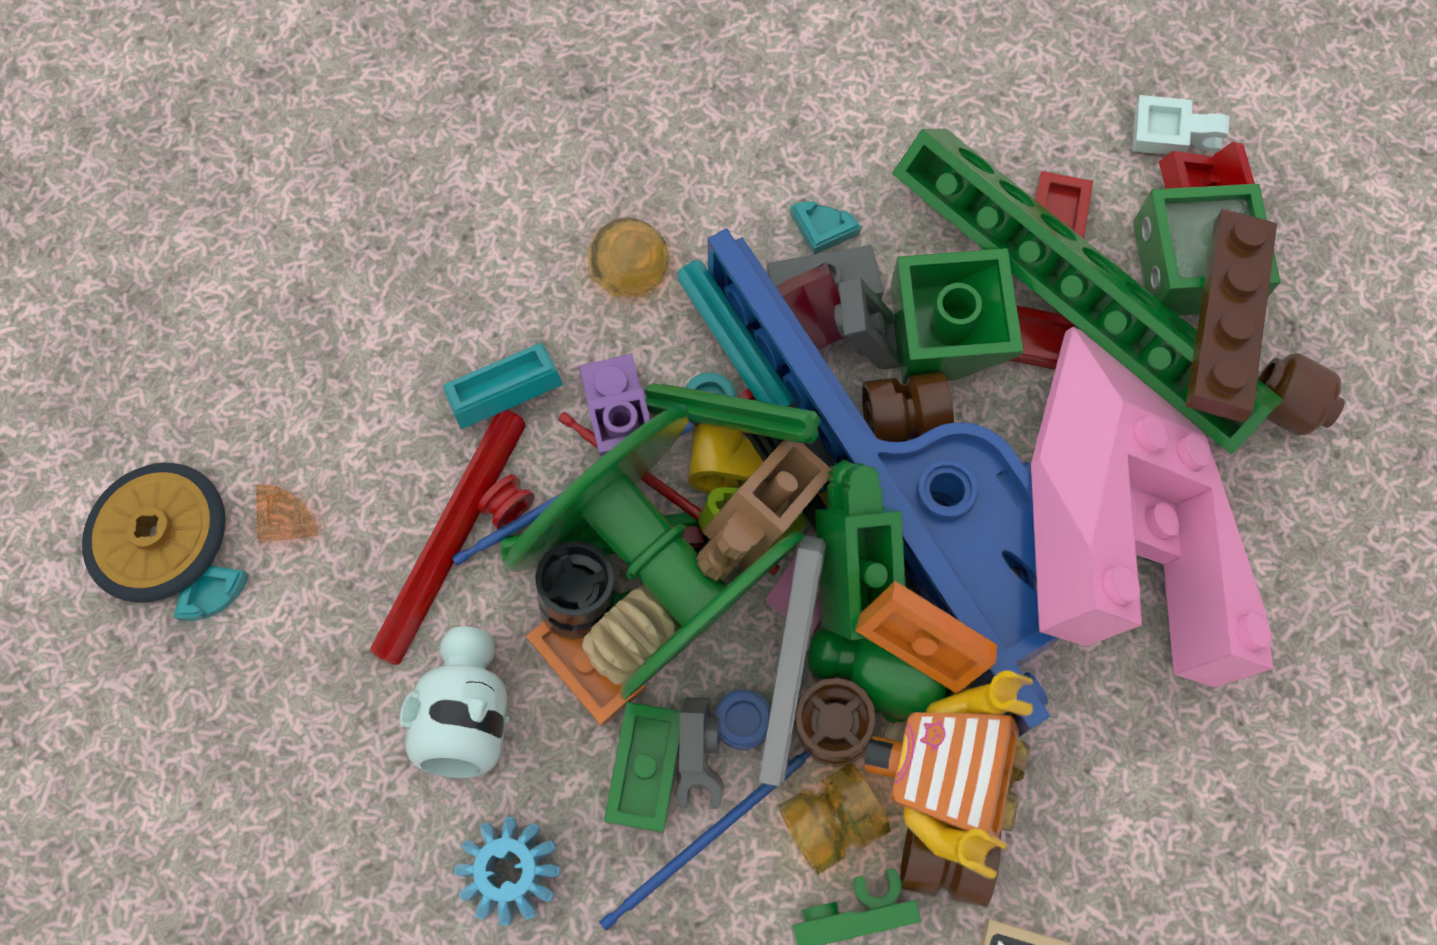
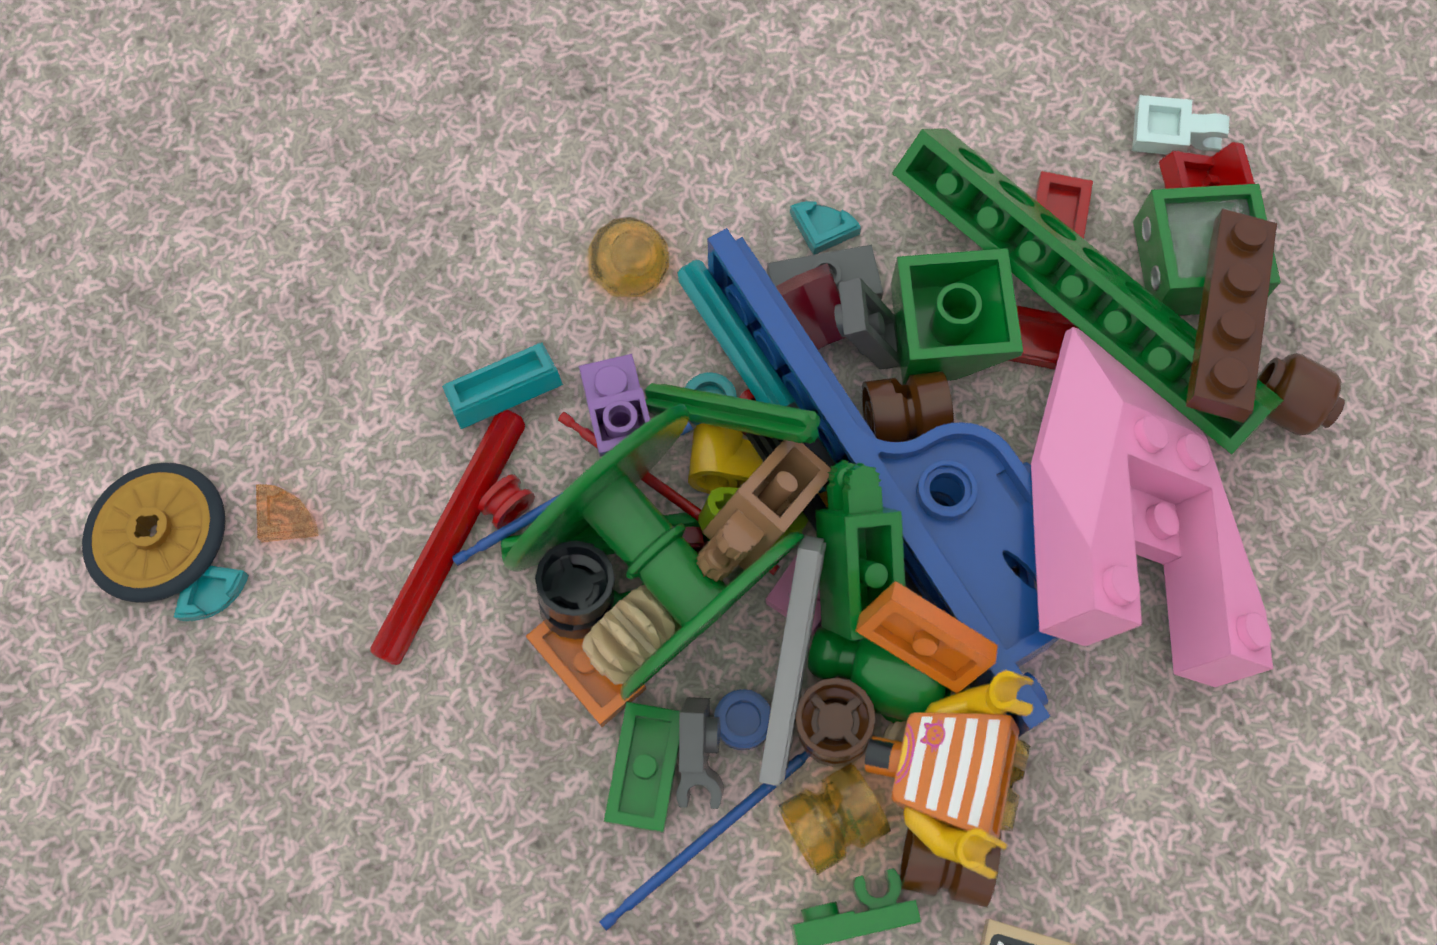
light aqua piece [400,626,510,778] -> none
medium azure gear [455,817,561,925] -> none

